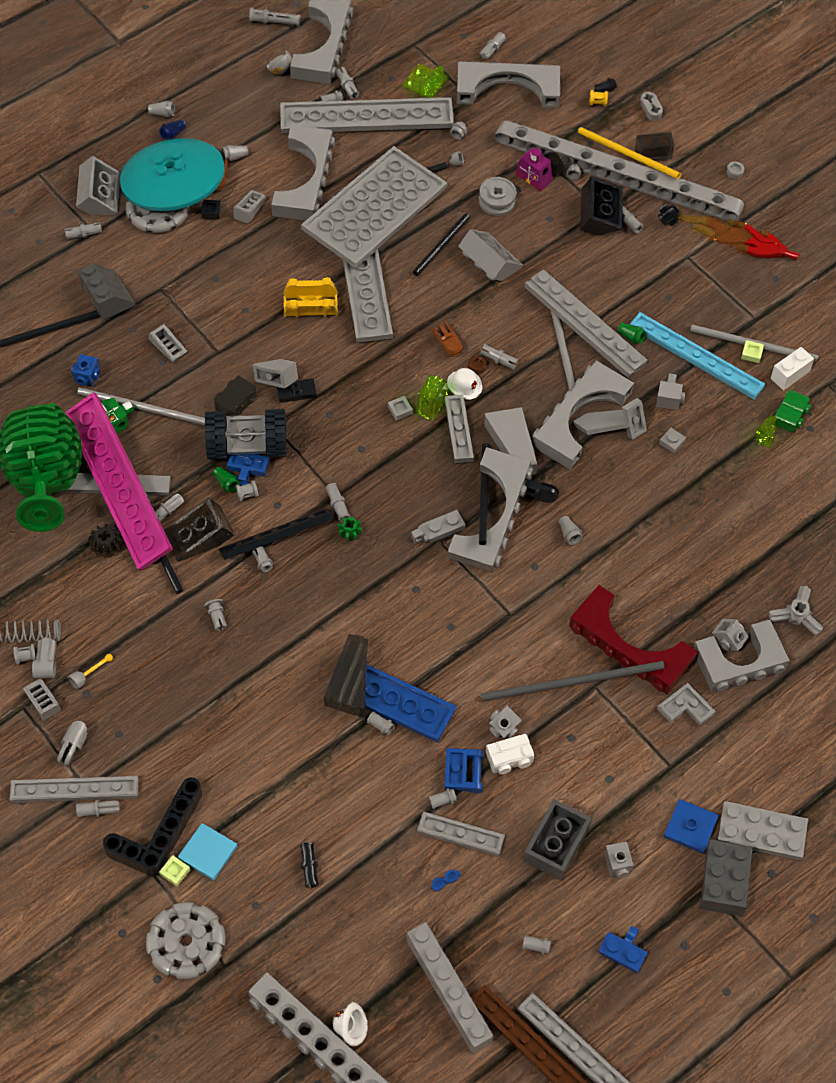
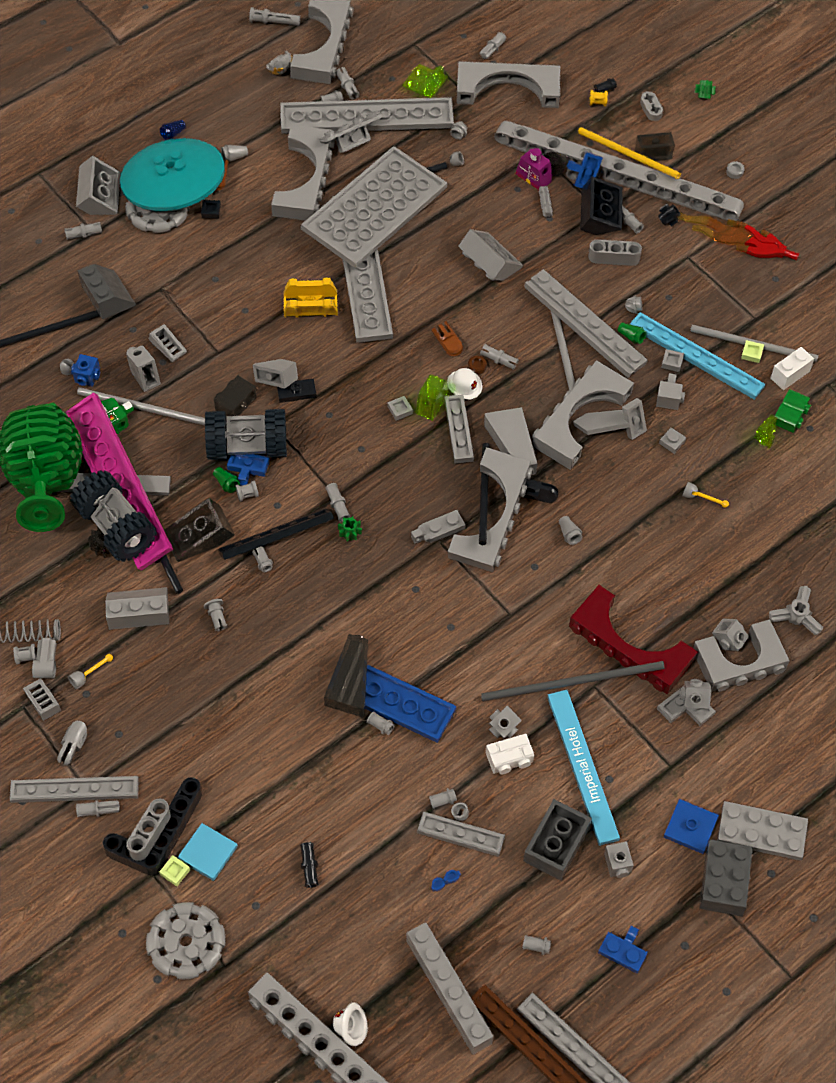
light grey cone [148,100,175,118] -> none
light grey axle [155,493,184,521] -> none
light grey slope [233,190,267,224] -> none
black piece [413,214,470,276] -> none
blue plate [444,748,484,793] -> none
light grey wheel [478,177,517,216] -> none
none -> light grey hinge [60,359,74,375]
none -> black plate [70,470,157,562]
none -> light grey slope [105,587,169,630]
none -> light grey torso [126,346,161,392]
none -> light grey beam [127,798,171,861]
none -> light grey bracket [319,112,384,153]
none -> light grey hinge [451,802,469,821]
none -> light grey axle [539,186,553,217]
none -> medium azure tile [547,690,620,846]
none -> blue plate [567,151,603,188]
none -> light grey beam [588,239,642,266]
none -> light grey plate [625,295,643,314]
none -> light grey plate [661,349,684,372]
none -> light grey brick [680,679,711,710]
none -> hinge [682,482,729,508]
none -> green gear [695,80,716,99]

